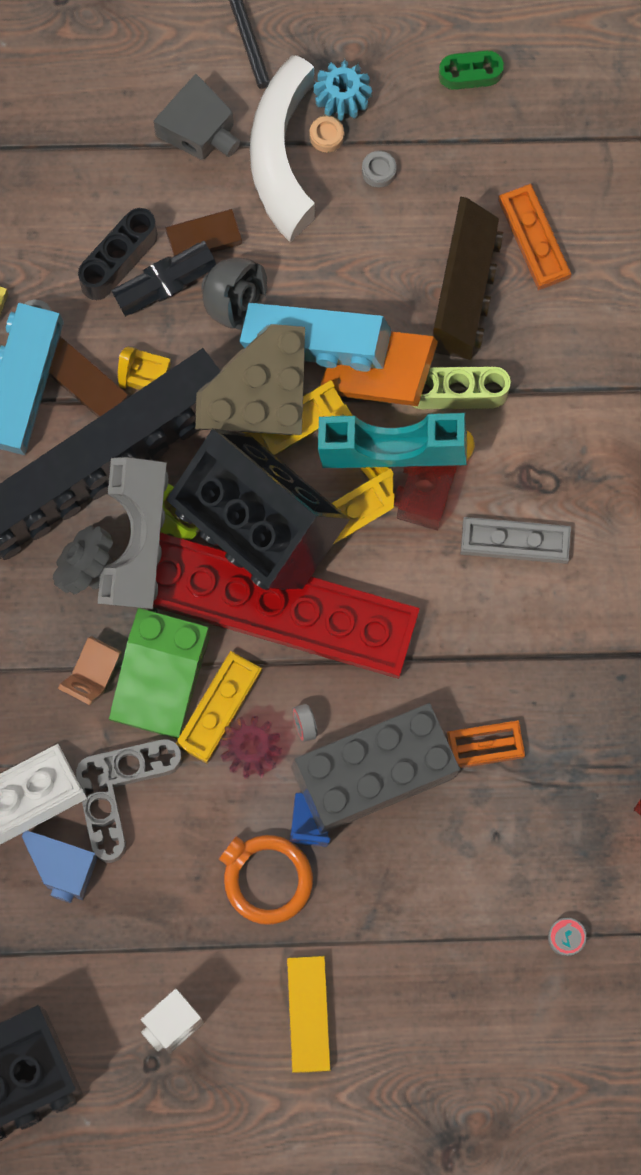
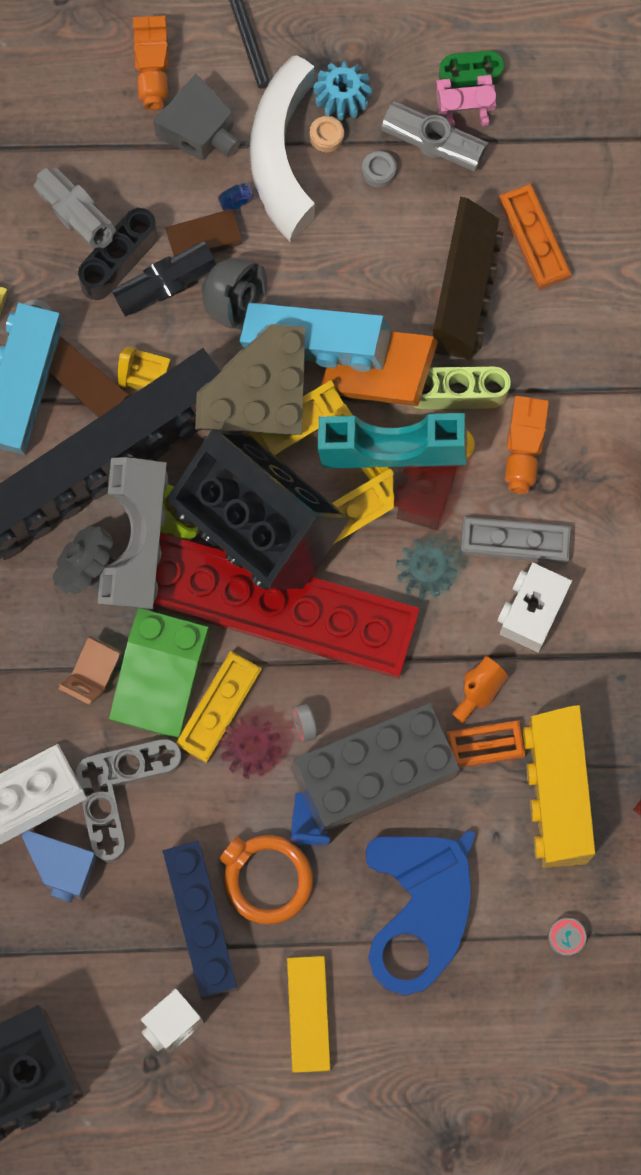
none -> light grey piece [34,168,116,249]
none -> orange piece [133,15,169,110]
none -> dark blue brick [162,841,238,1001]
none -> clear blue tile [217,183,254,211]
none -> blue animal [366,830,475,996]
none -> light grey piece [381,101,488,172]
none -> clear light blue gear [396,538,457,600]
none -> bright pink piece [436,75,496,128]
none -> orange piece [451,656,509,724]
none -> white brick [497,563,572,653]
none -> orange piece [504,396,549,494]
none -> yellow slope [523,705,595,868]

